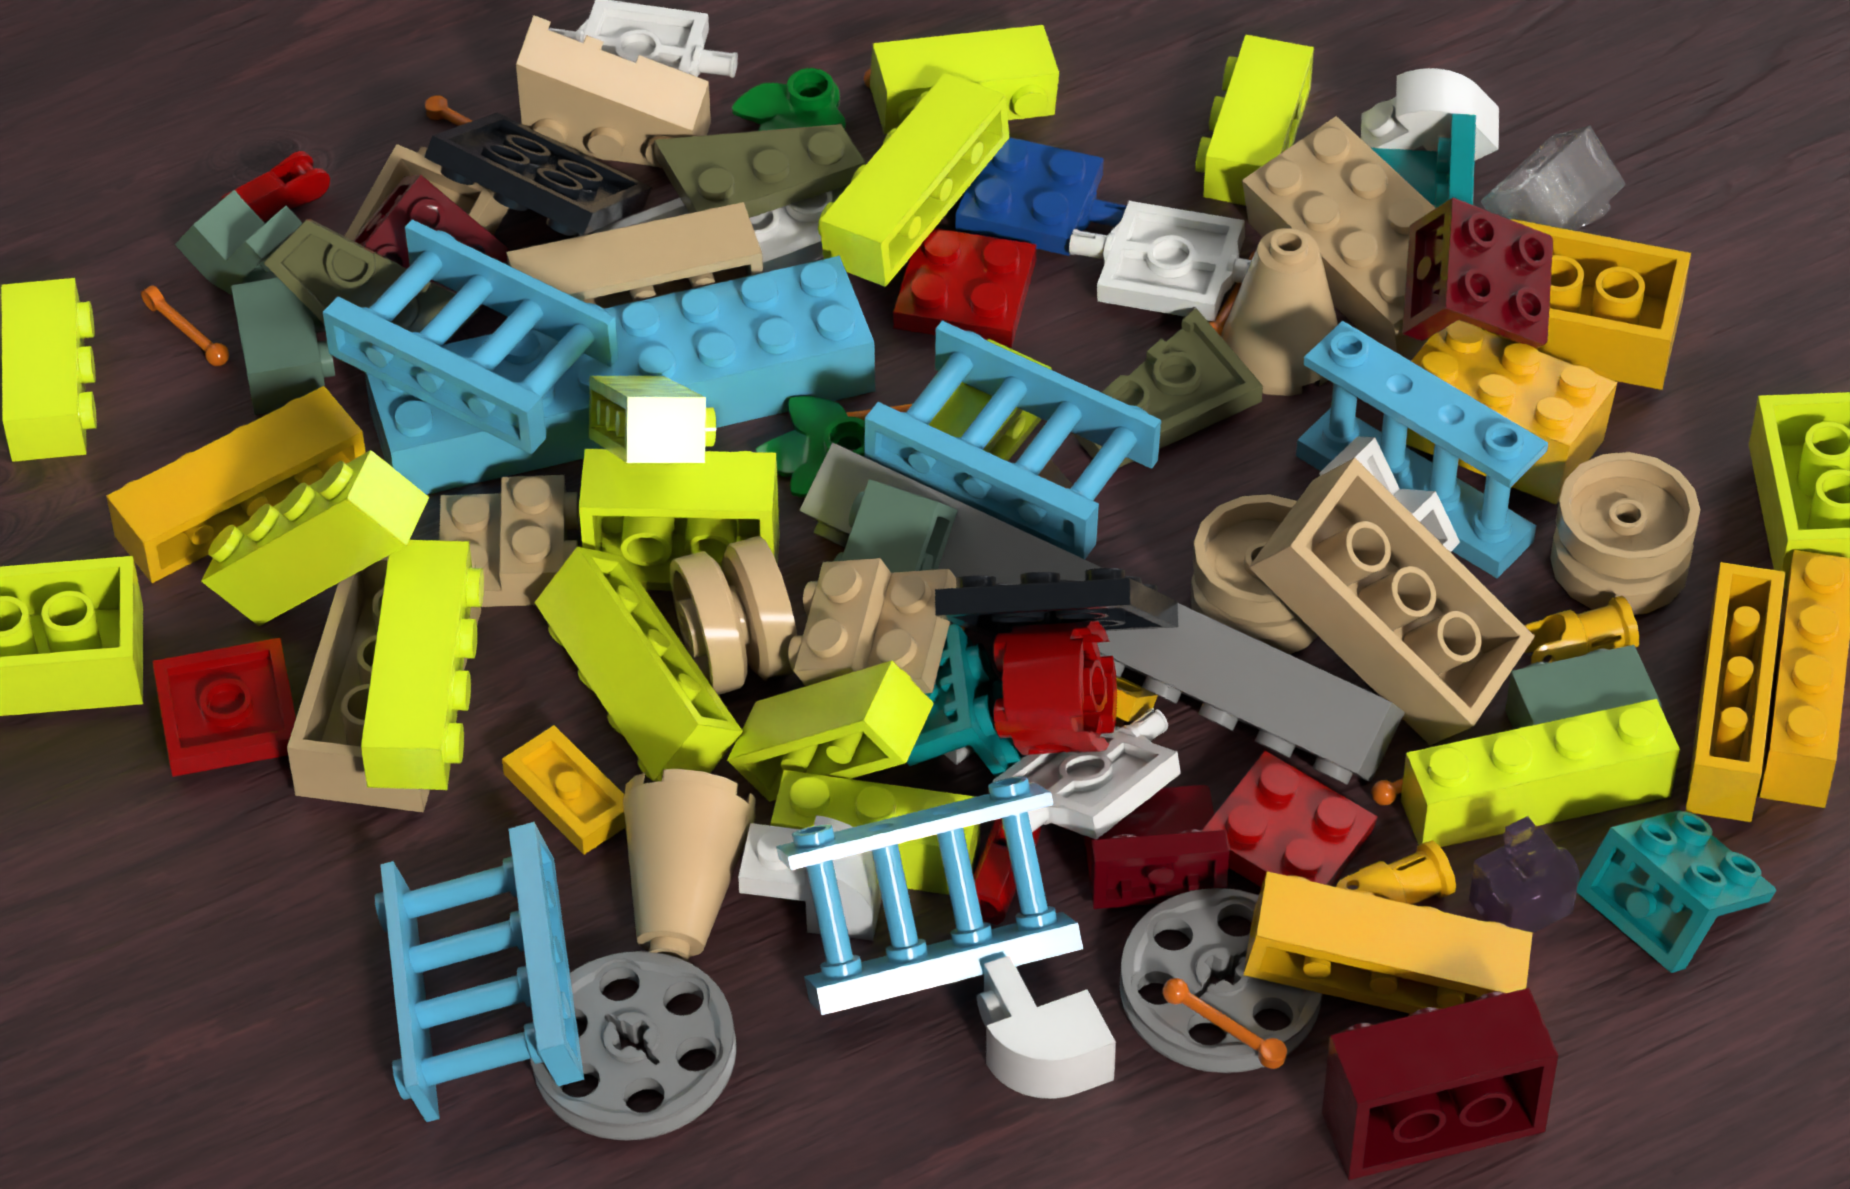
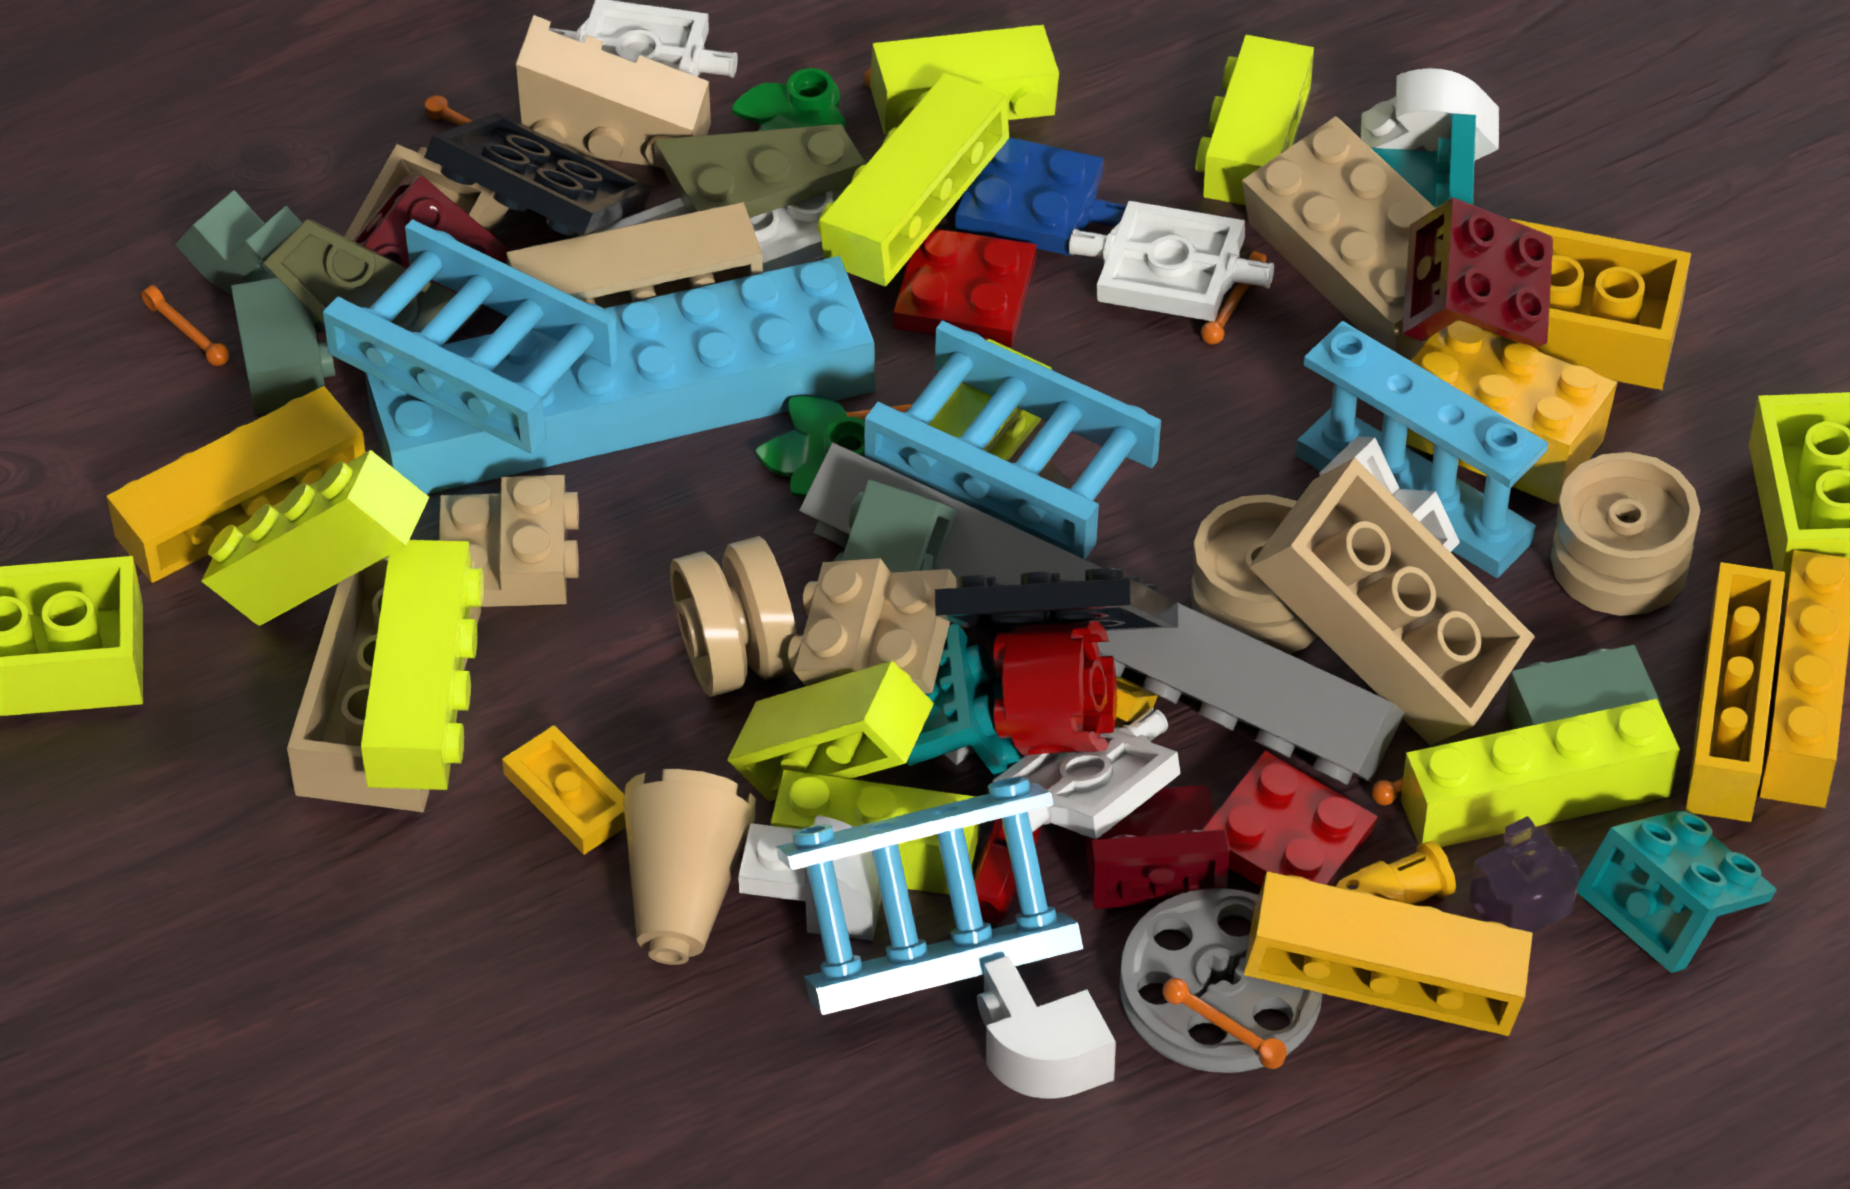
neon yellow brick [1,278,97,462] -> none
red plate [152,638,296,777] -> none
red bar [220,151,331,223] -> none
medium azure fence [375,822,584,1122] -> none
light grey wedge [530,951,736,1140] -> none
neon yellow brick [534,547,743,782] -> none
neon yellow brick [579,449,780,591] -> none
brick [589,376,716,463] -> none
olive wing [1073,308,1263,469] -> none
tan cone [1221,228,1338,396] -> none
dark red brick [1322,988,1559,1180] -> none
clear brick [1481,125,1626,231] -> none
yellow piece [1524,595,1639,664] -> none

